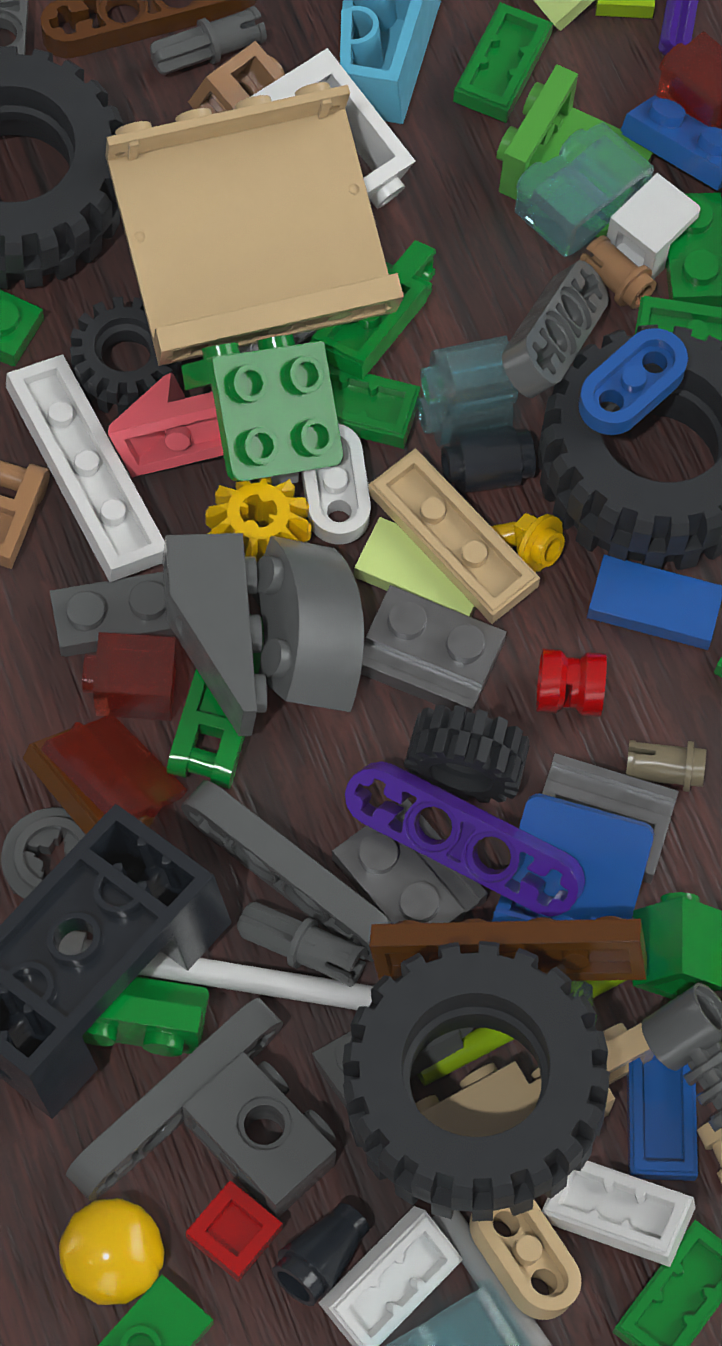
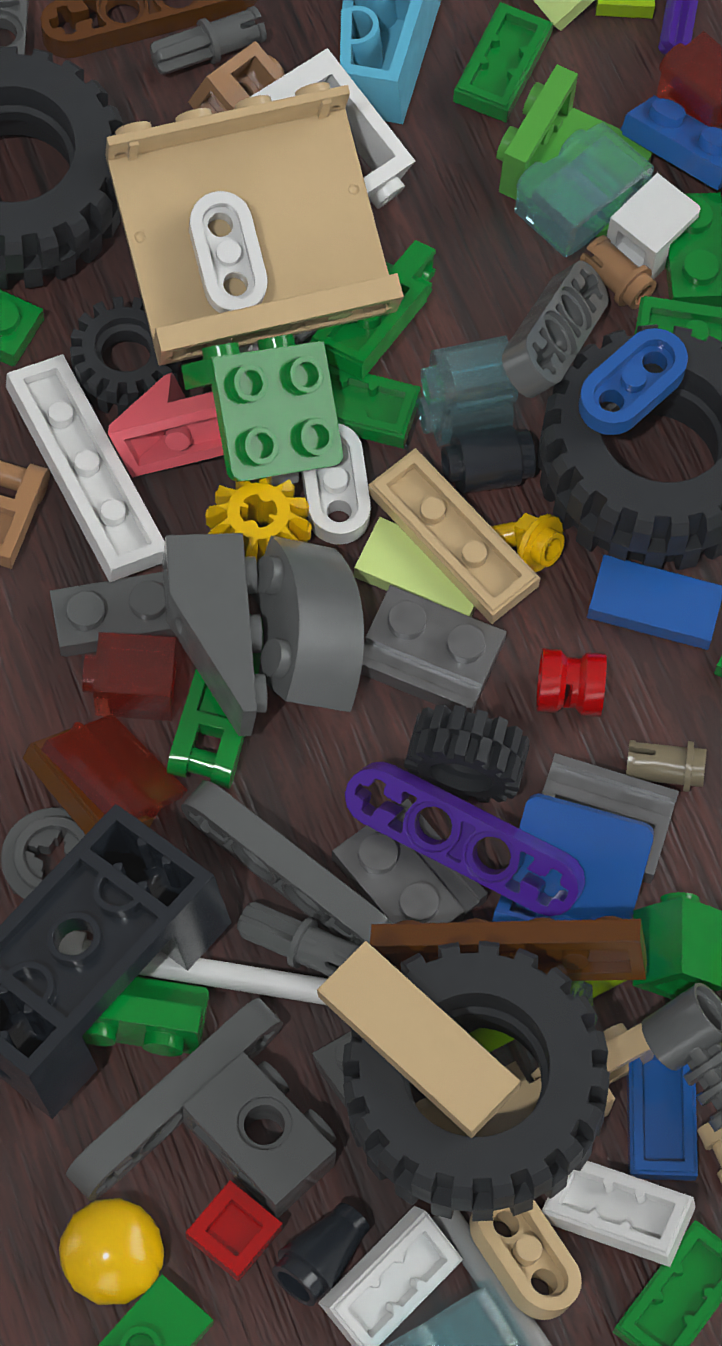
none -> white plate [189,191,268,313]
none -> tan tile [317,941,521,1139]

